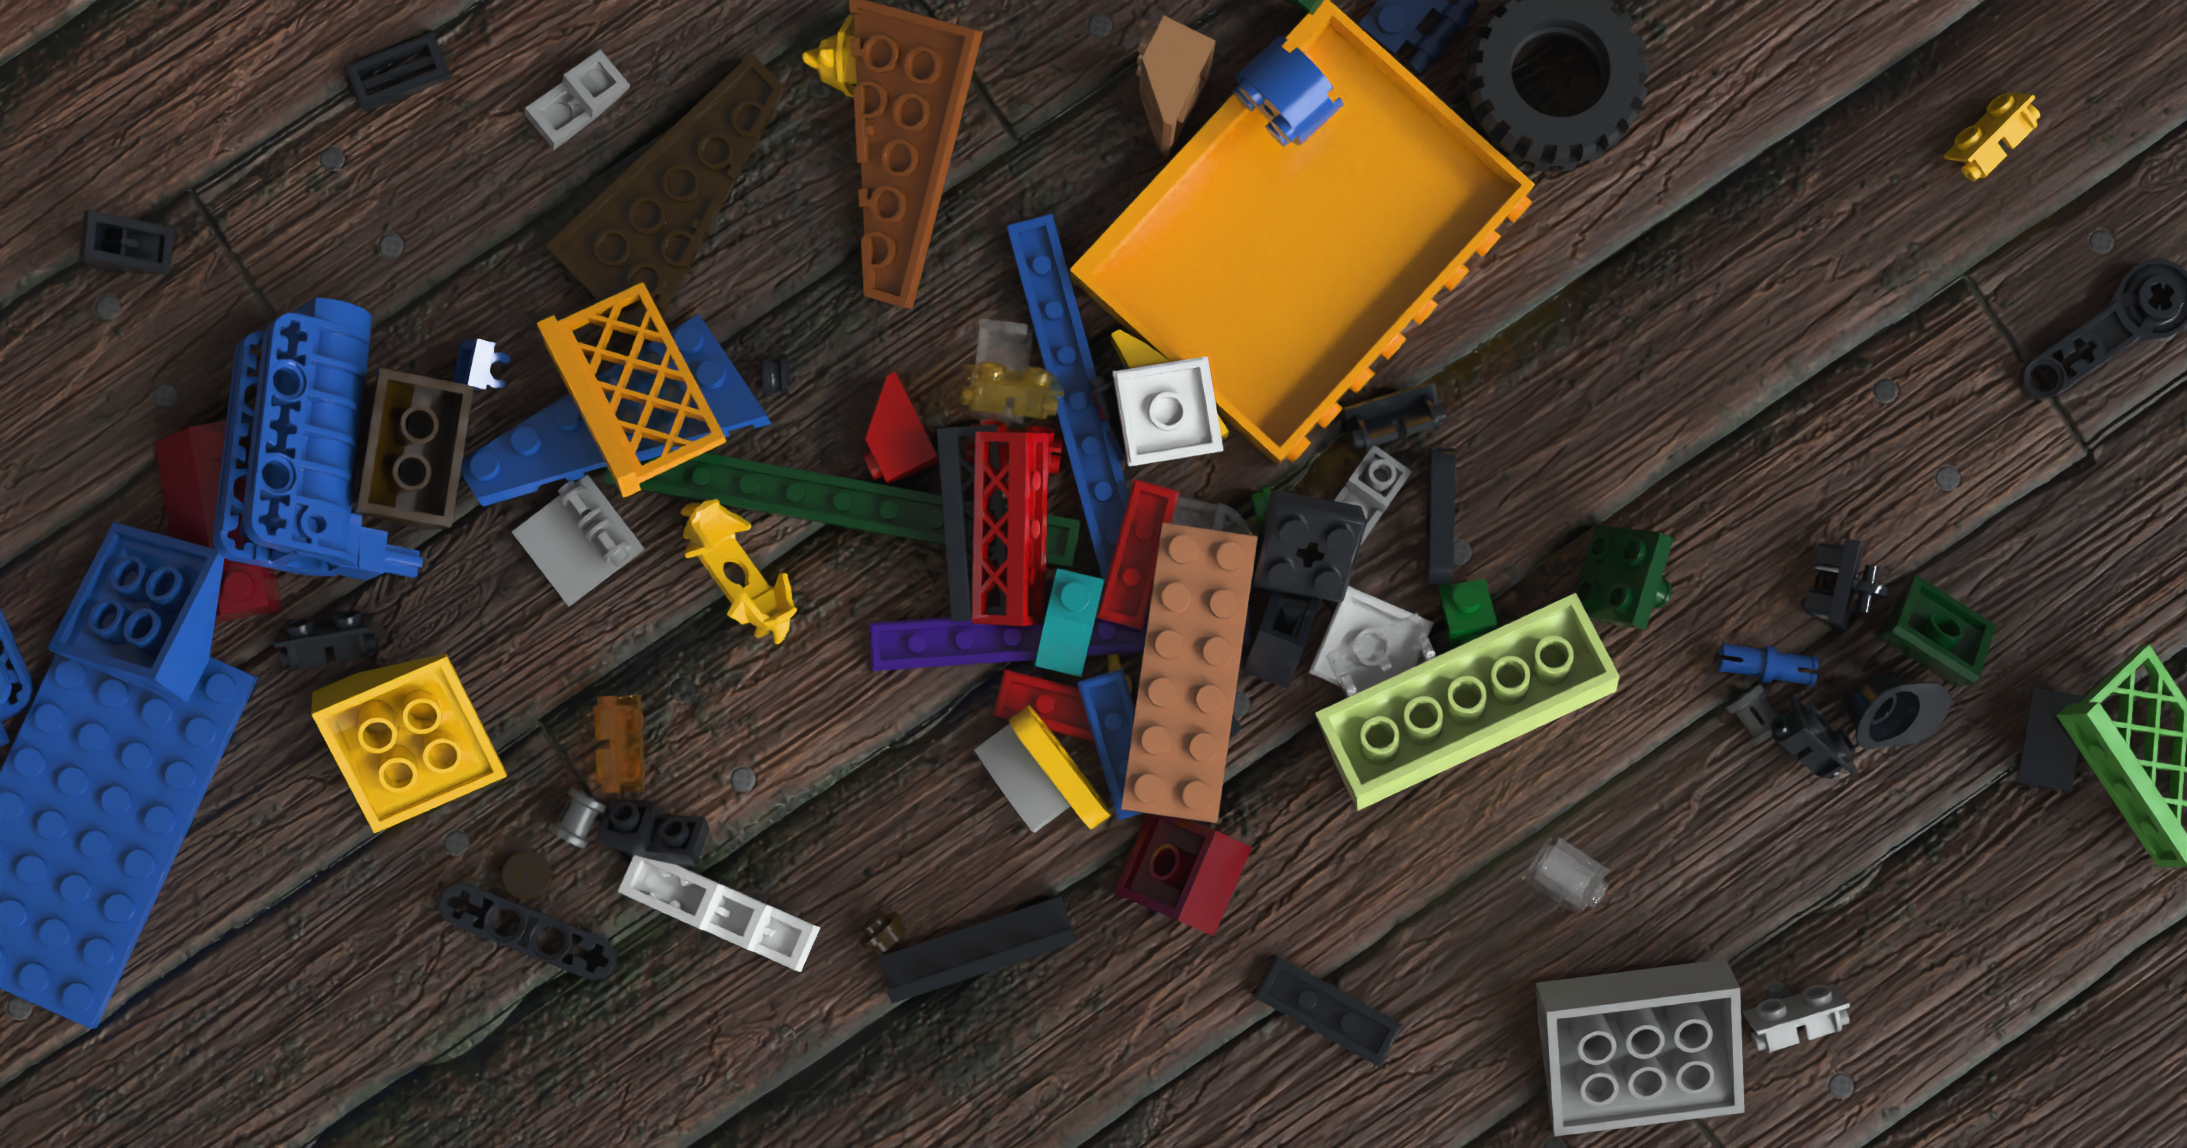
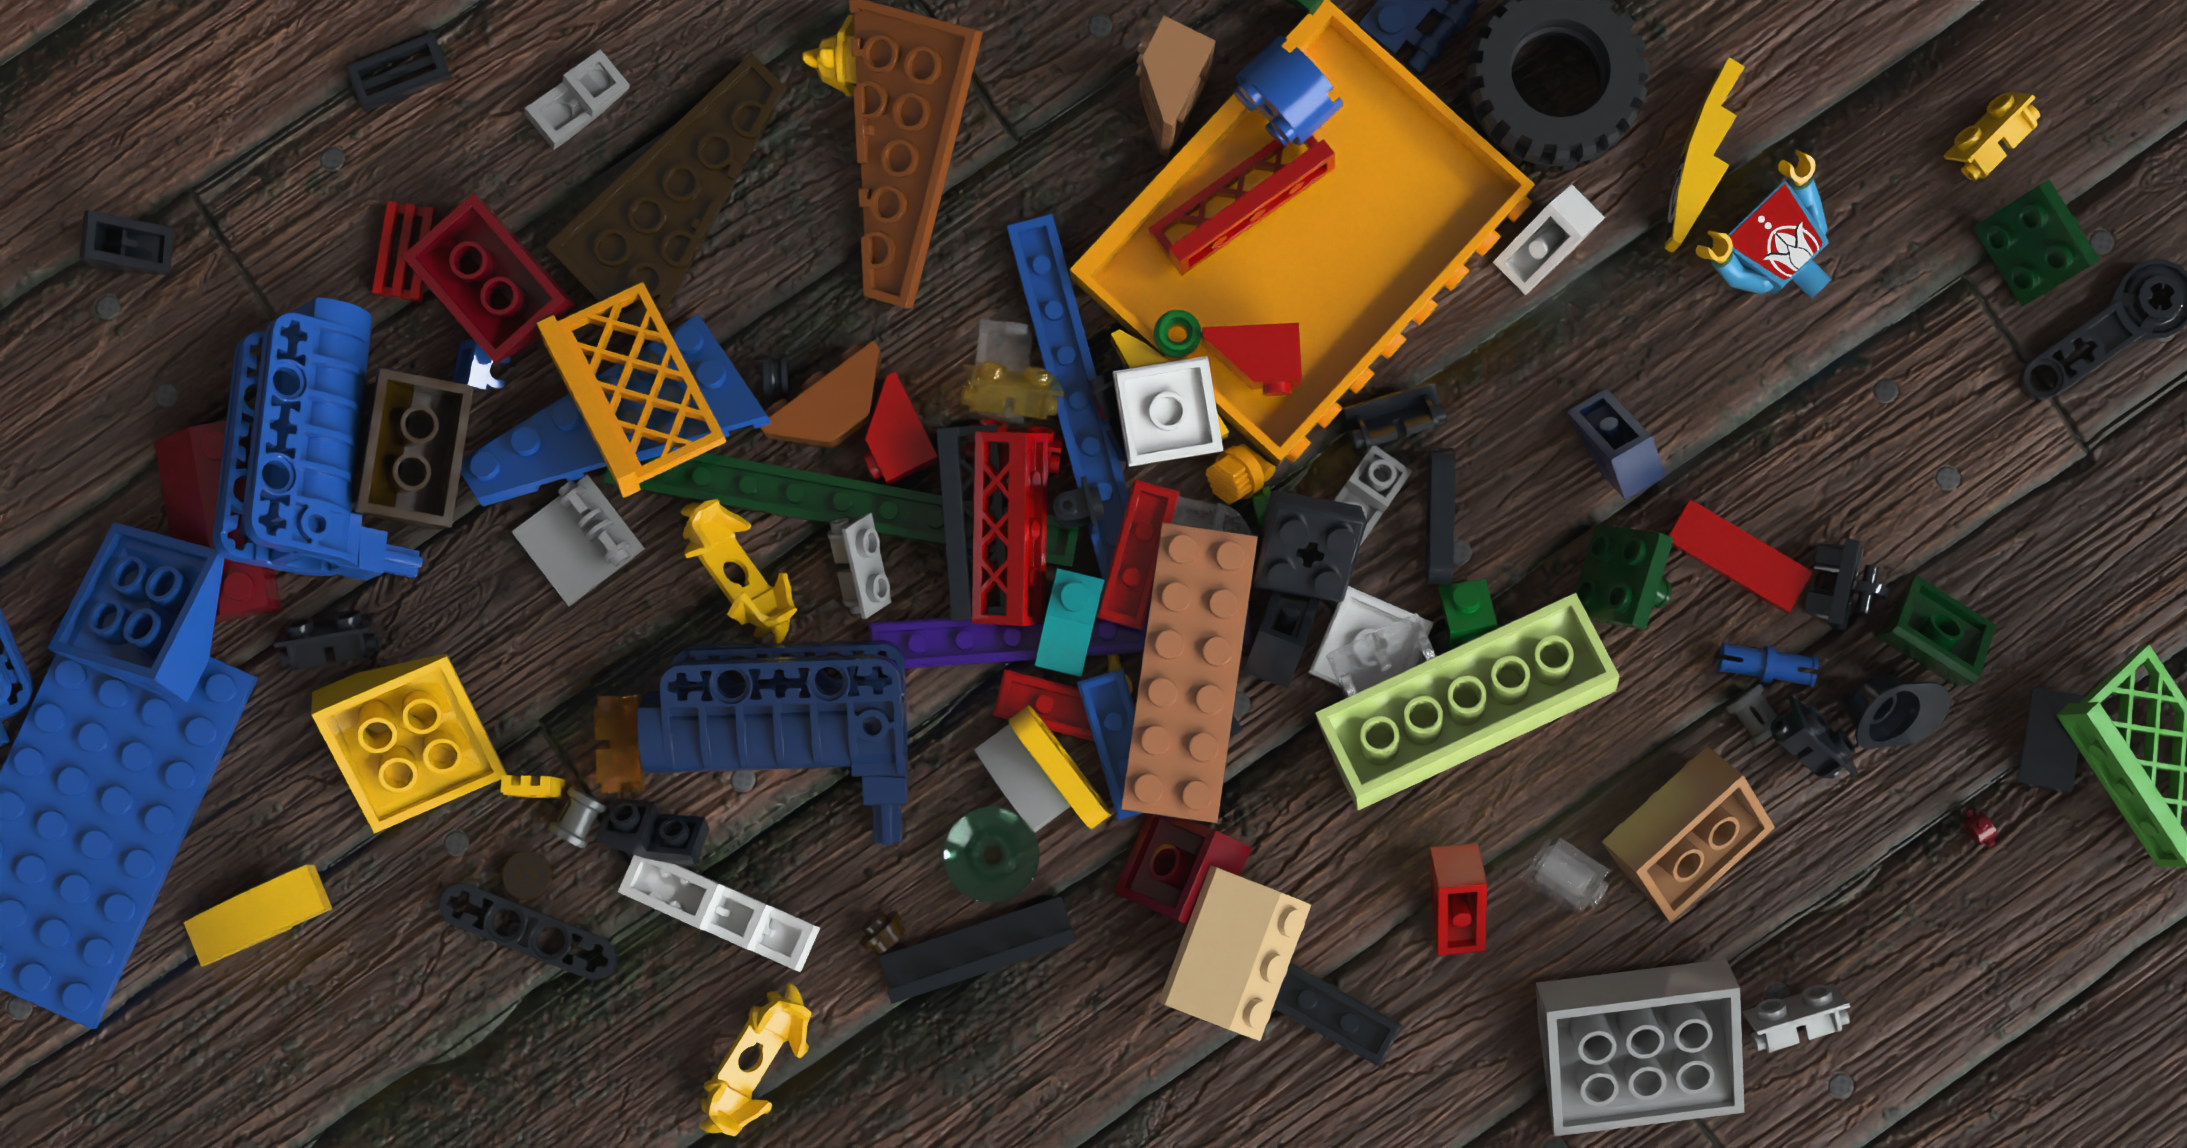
none -> yellow slope [183,865,332,967]
none -> red tile [372,201,437,302]
none -> dark red slope [402,193,578,364]
none -> yellow tile [501,775,565,798]
none -> dark blue piece [637,640,909,845]
none -> yellow piece [699,982,812,1136]
none -> dark orange slope [760,340,882,449]
none -> light grey hinge [827,513,891,619]
none -> clear green dish [944,807,1040,903]
none -> black hinge [1053,476,1104,534]
none -> red fence [1148,135,1335,276]
none -> green plate [1154,310,1201,358]
none -> tan slope [1158,865,1311,1041]
none -> red slope [1201,323,1302,396]
none -> light orange piece [1206,444,1276,505]
none -> red slope [1430,843,1487,956]
none -> white slope [1493,185,1605,295]
none -> dark blue slope [1566,388,1666,500]
none -> medium nougat slope [1602,746,1775,923]
none -> yellow slope [1665,57,1745,253]
none -> red tile [1667,499,1813,614]
none -> torso [1696,150,1832,299]
none -> dark red piece [1964,809,1997,848]
none -> dark green plate [1973,179,2100,307]

